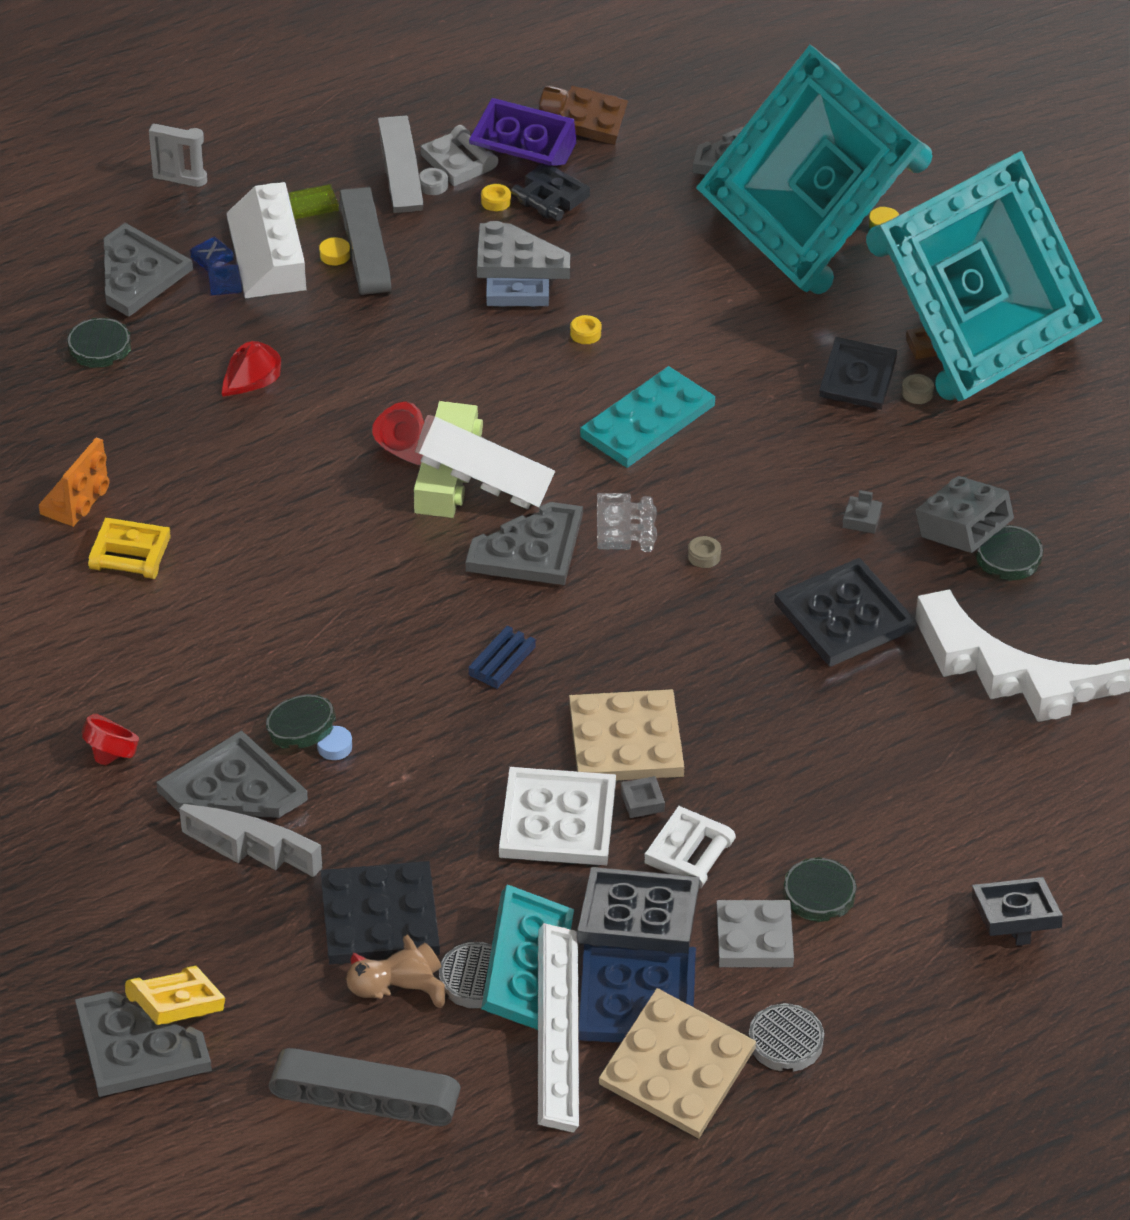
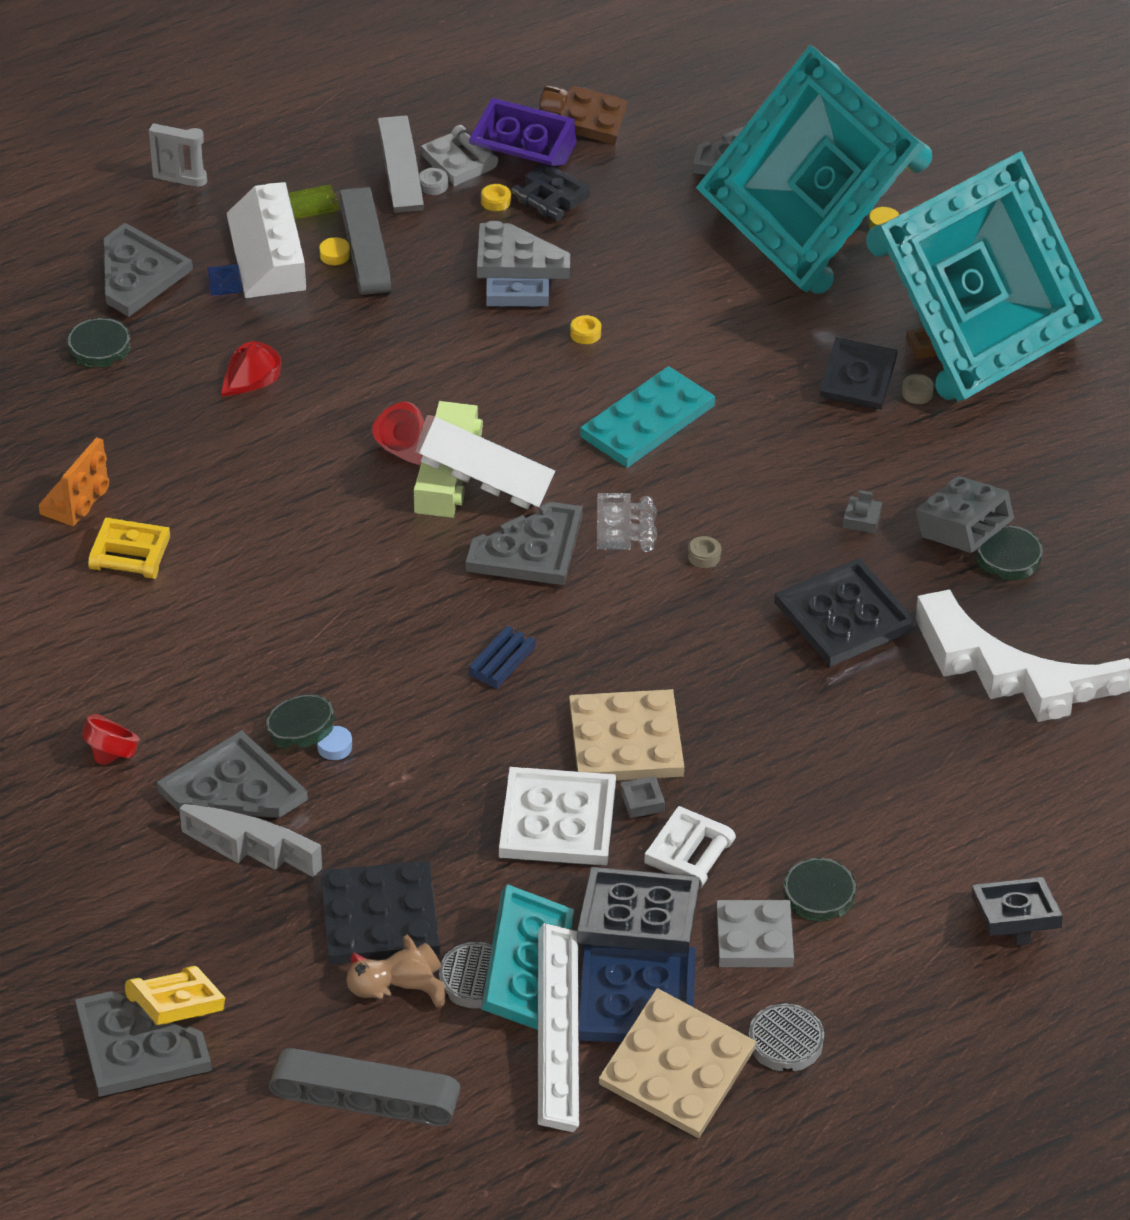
clear blue tile [190,236,234,273] -> none

